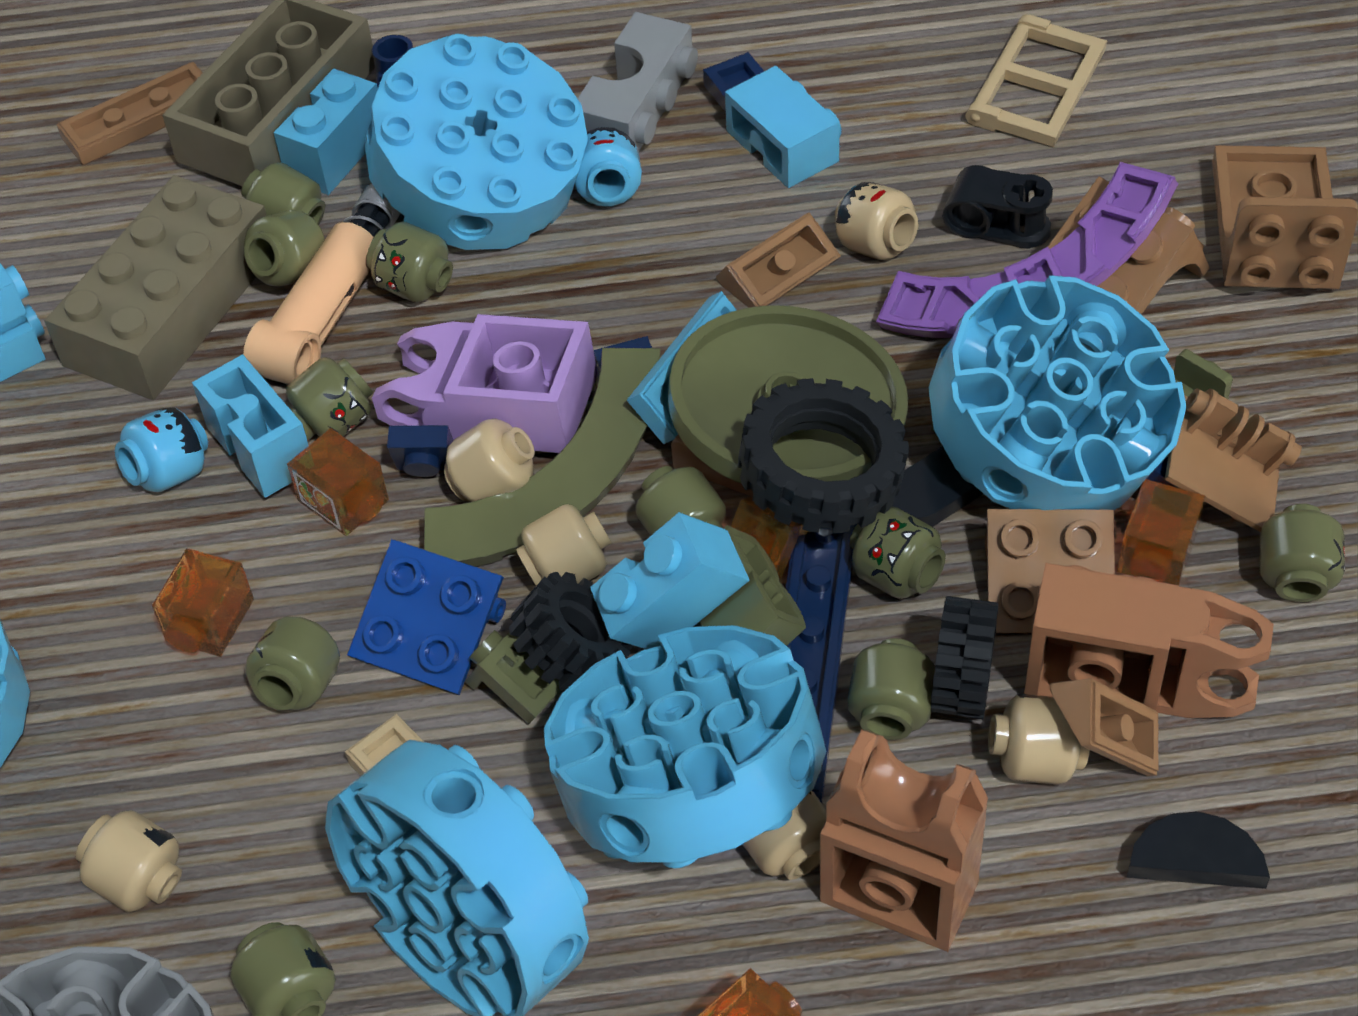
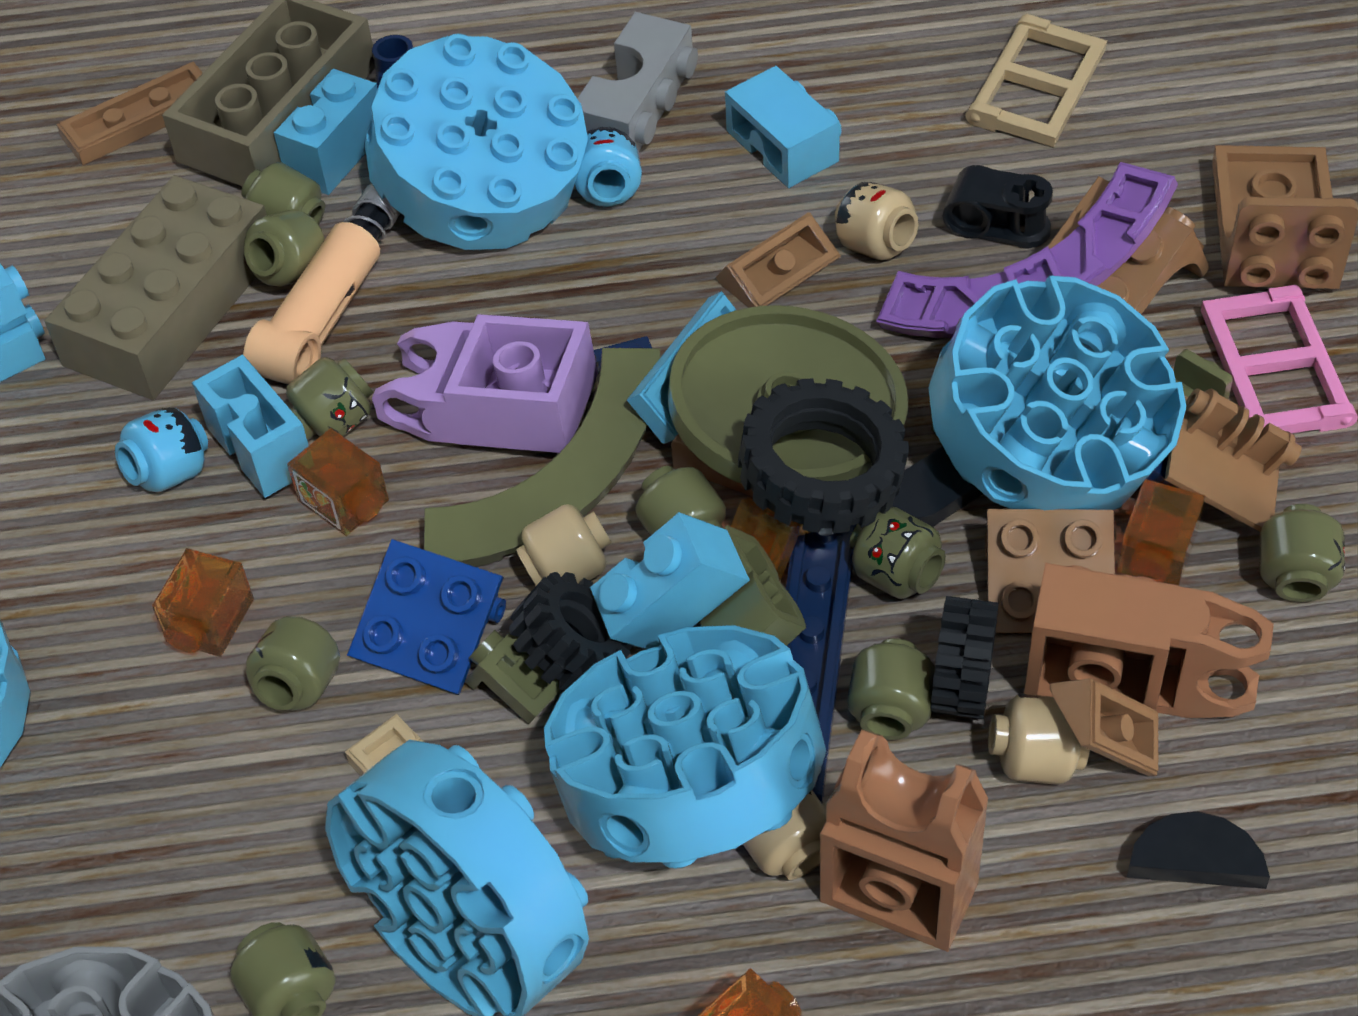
tan head [76,810,182,912] -> none
olive head [366,222,453,303] -> none
dark blue plate [387,425,453,477] -> none
tan head [444,418,535,502] -> none
dark blue plate [703,52,764,112] -> none
none -> bright pink window [1201,285,1358,433]

